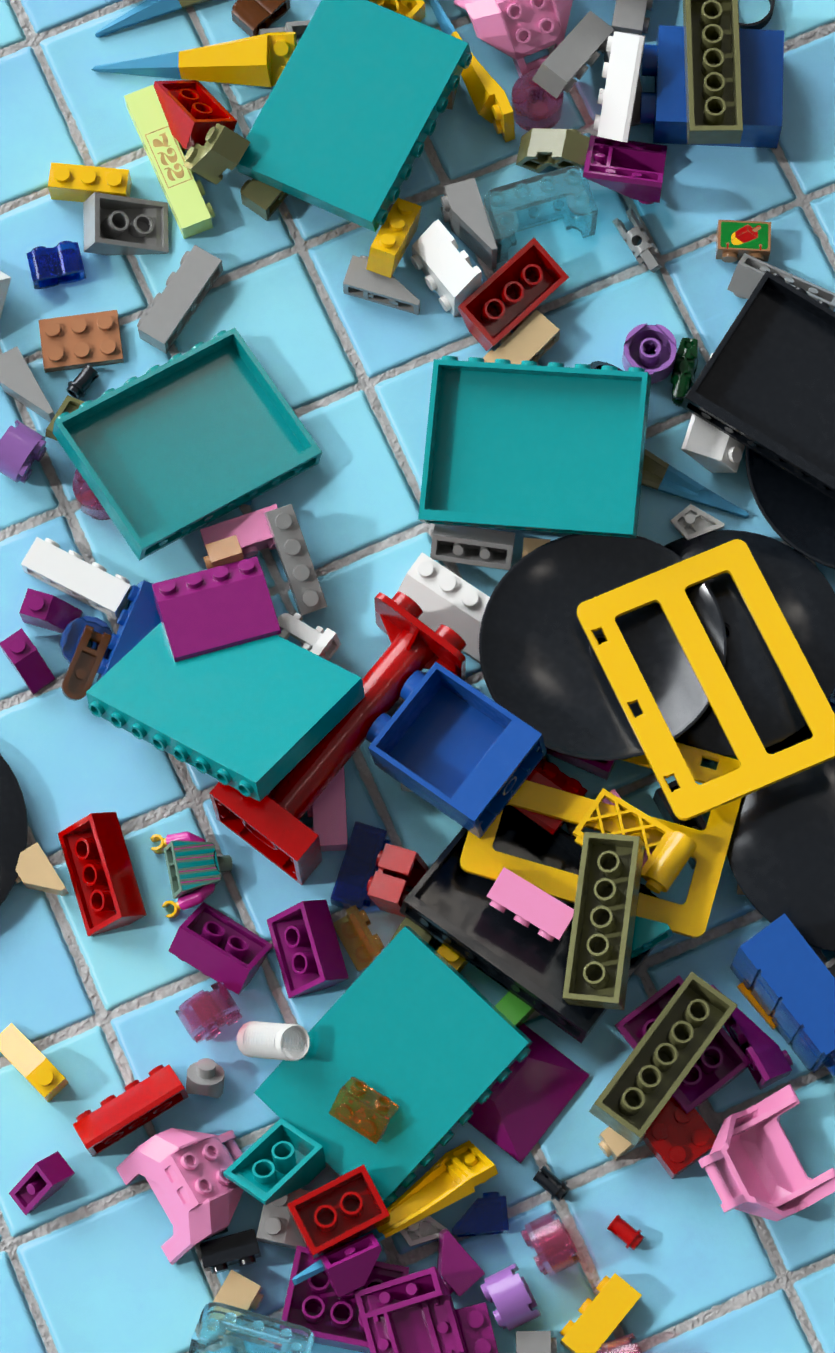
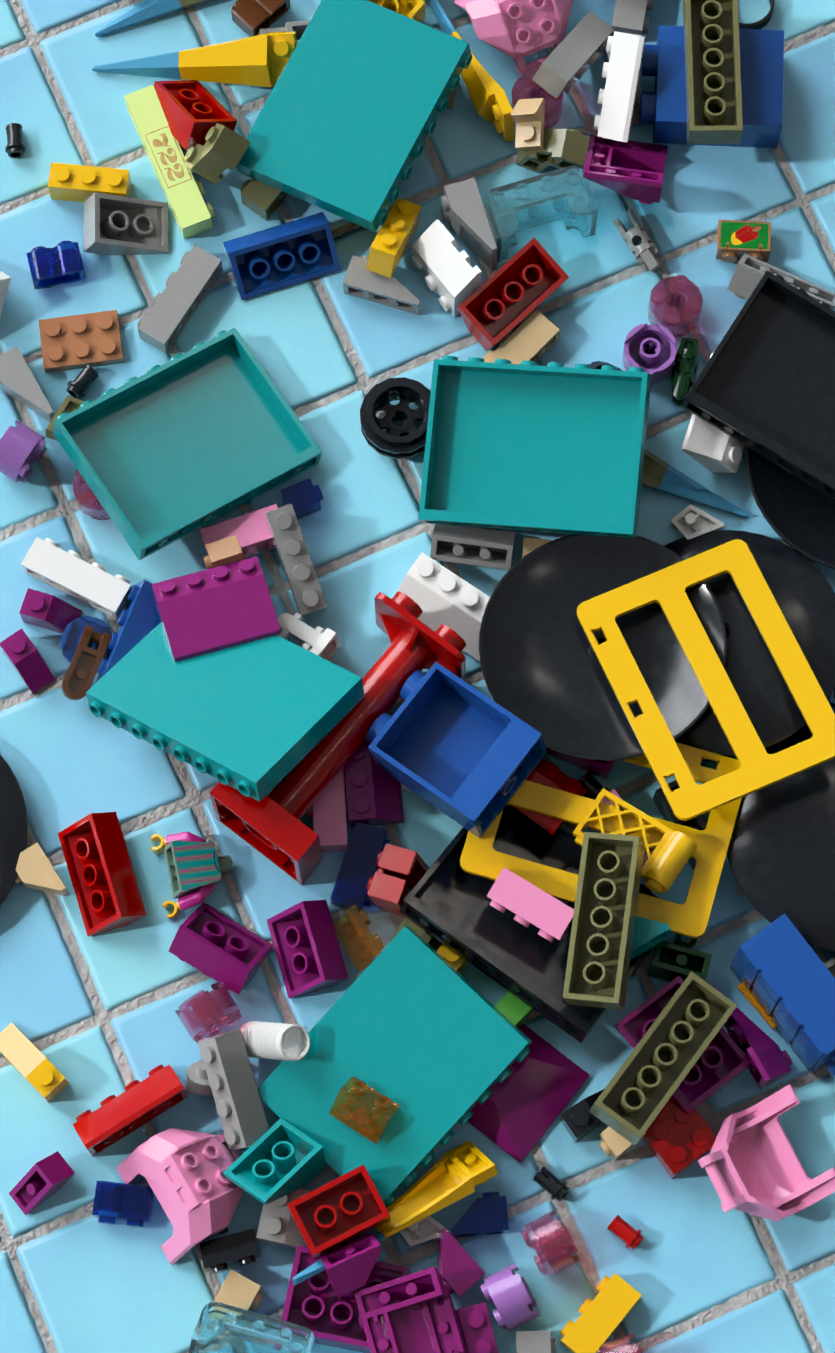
none -> black pin [5,123,26,158]
none -> clear blue brick [92,1181,154,1228]
none -> light grey brick [198,1029,269,1150]
none -> blue slope [223,212,341,300]
none -> clear blue brick [280,478,324,520]
none -> magenta slope [344,739,404,828]
none -> black wheel [360,377,431,459]
none -> tan slope [511,98,545,151]
none -> black slope [559,1089,604,1142]
none -> black bush [578,770,610,800]
none -> dark green brick [647,934,712,982]
none -> clear pink brick [648,275,703,337]

